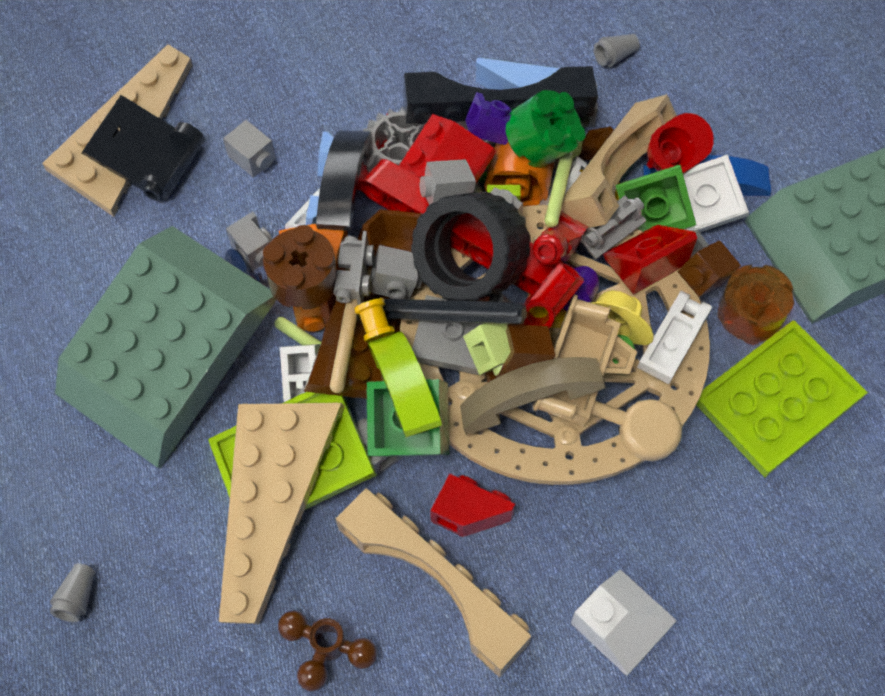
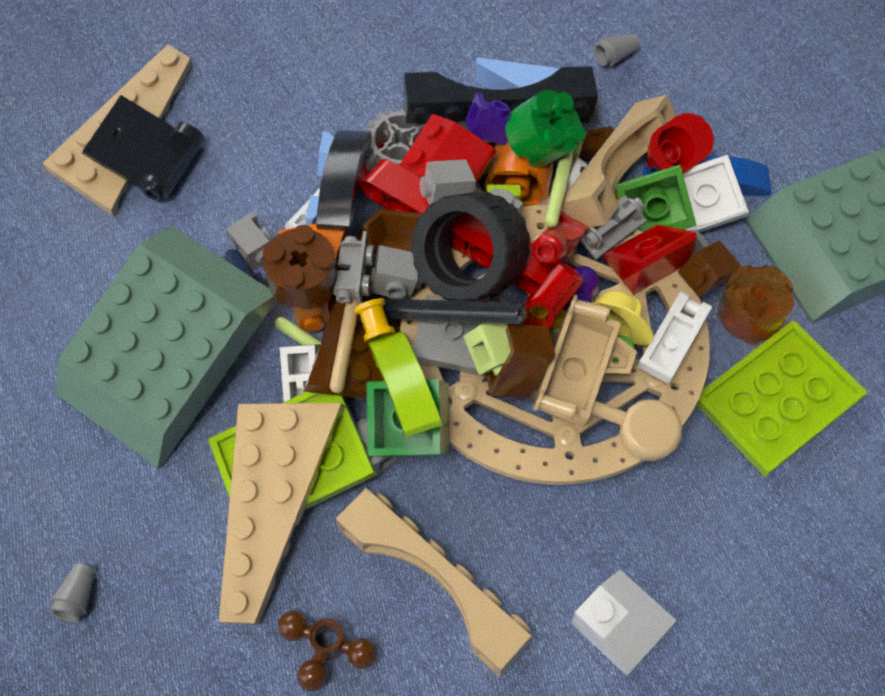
light grey brick [223,120,276,177] -> none
red slope [430,473,515,537] -> none
dark tan slope [460,357,606,435] -> none

